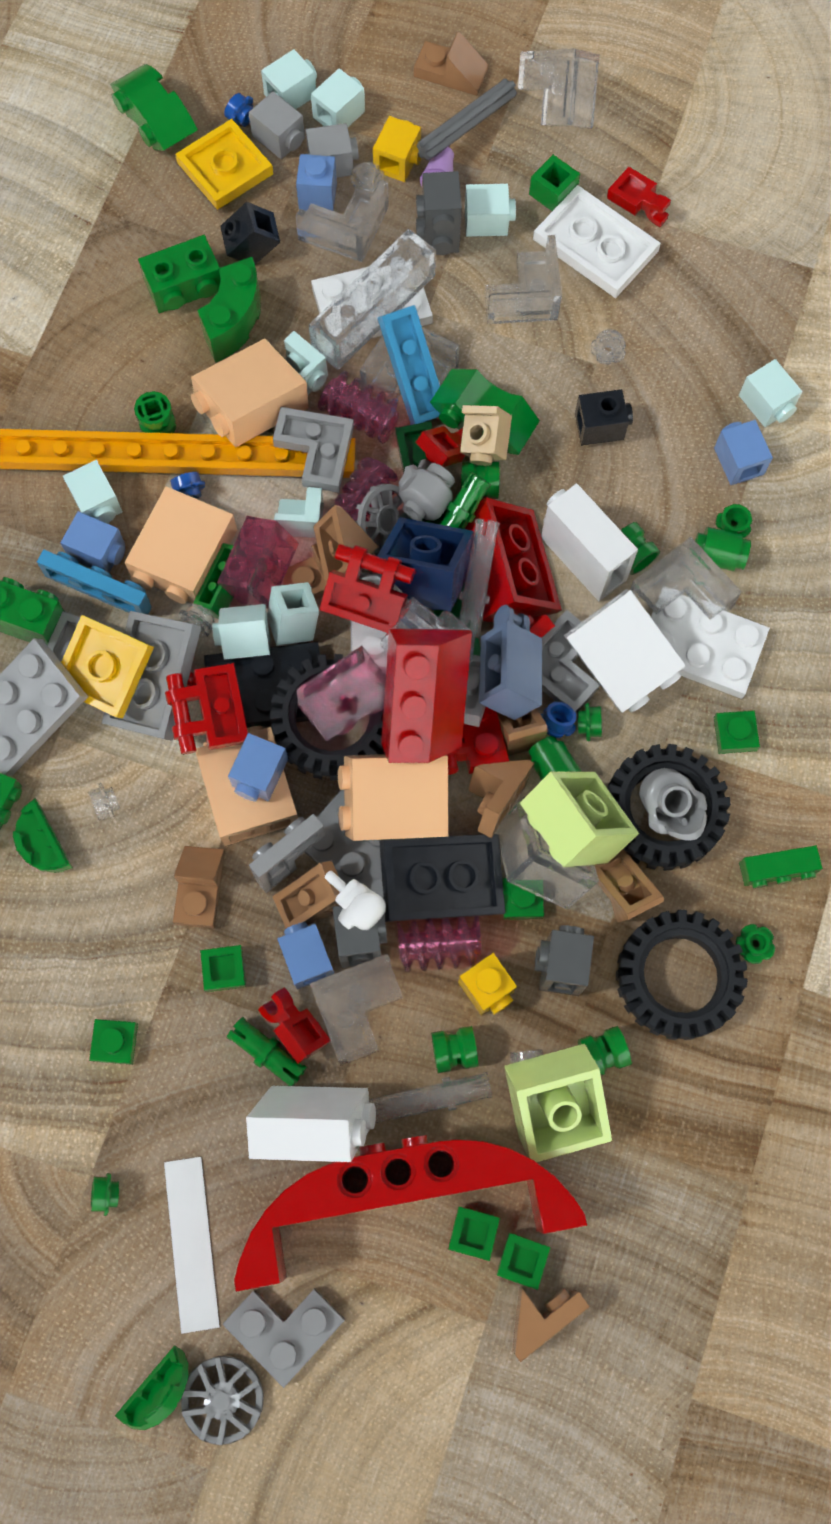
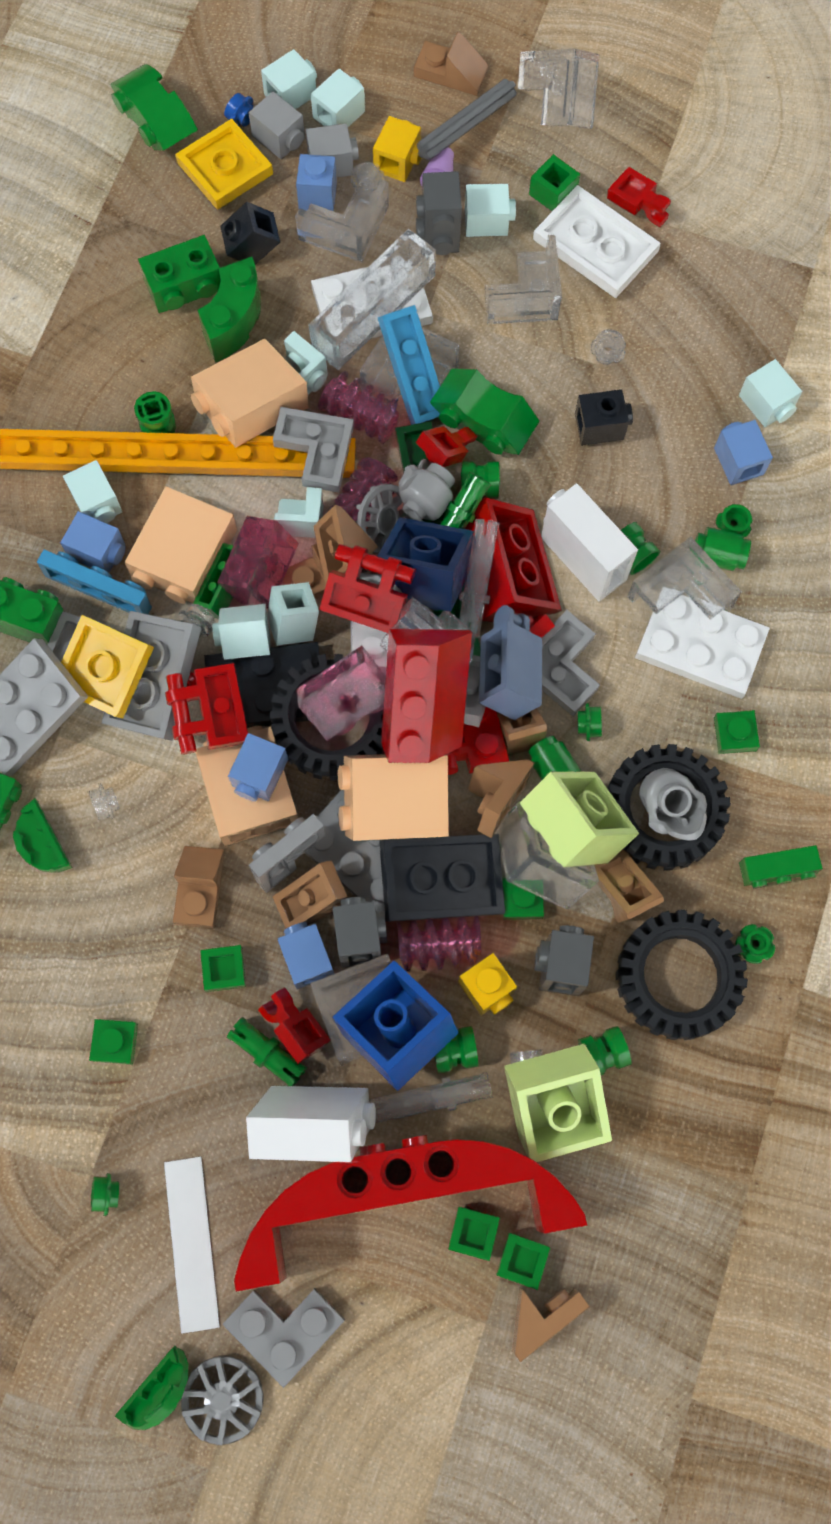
blue plate [170,472,205,499] -> none
white piece [325,870,386,930] -> none
tan brick [460,405,512,466] -> none
blue plate [540,702,576,738] -> none
white brick [564,589,686,713] -> none
none -> blue brick [332,960,458,1091]

